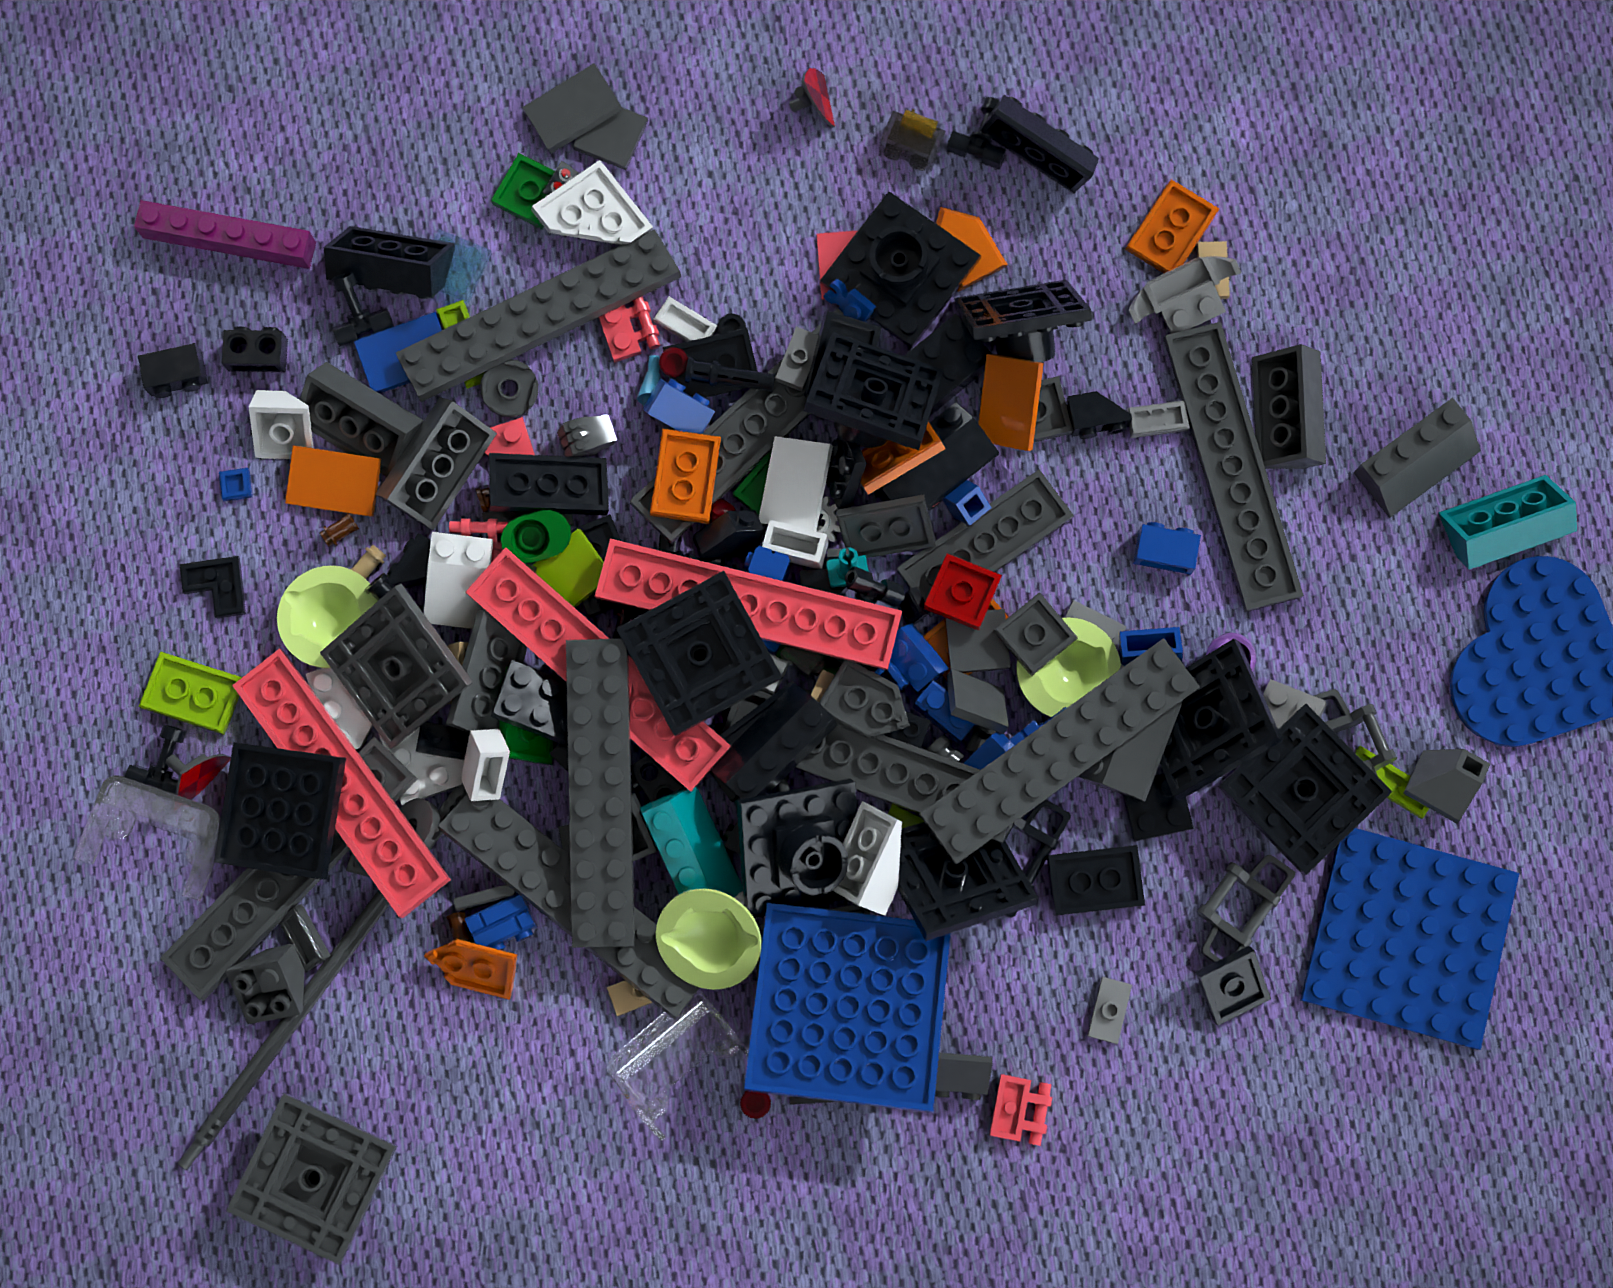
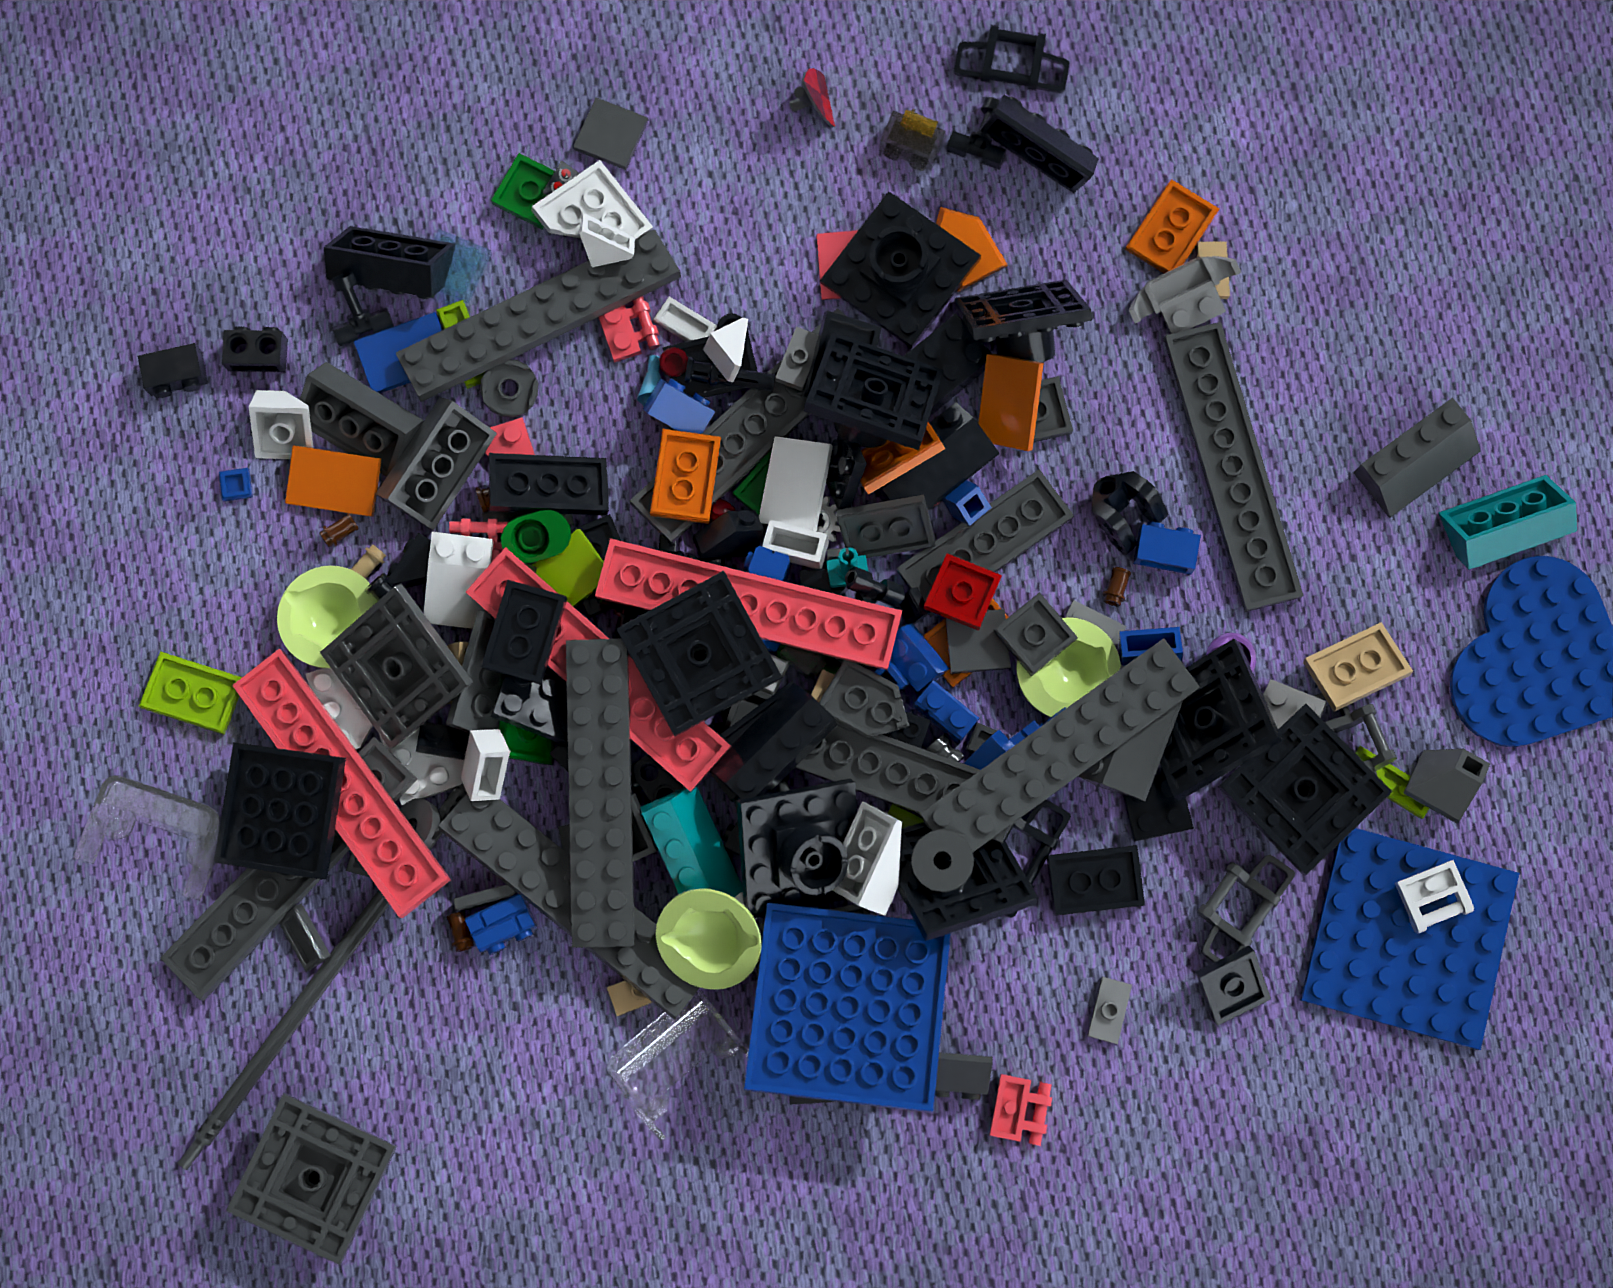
black bar [124,724,187,798] -> none
magenta brick [134,200,316,269] -> none
shield [165,754,231,810] -> none
black tile [180,556,246,619] -> none
dark grey slope [225,943,305,1024] -> none
orange tile [424,939,518,1000] -> none
dark grey tile [522,63,623,154] -> none
dark grey hand [557,415,617,457] -> none
dark red tile [740,1091,771,1119] -> none
blue plate [823,279,876,322] -> none
dark grey tile [946,669,1009,734] -> none
black slope [1066,391,1132,439] -> none
light grey plate [1126,400,1189,438] -> none
dark grey slope [1252,344,1326,469] -> none
none -> black plate [481,580,568,685]
none -> white slope [580,213,635,267]
none -> white slope [703,318,748,382]
none -> dark grey tile [911,829,974,892]
none -> black bar [954,25,1070,93]
none -> black piece [1091,471,1168,555]
none -> reddish brown pin [1102,567,1131,607]
none -> tan plate [1303,622,1413,712]
none -> white plate [1395,860,1474,934]

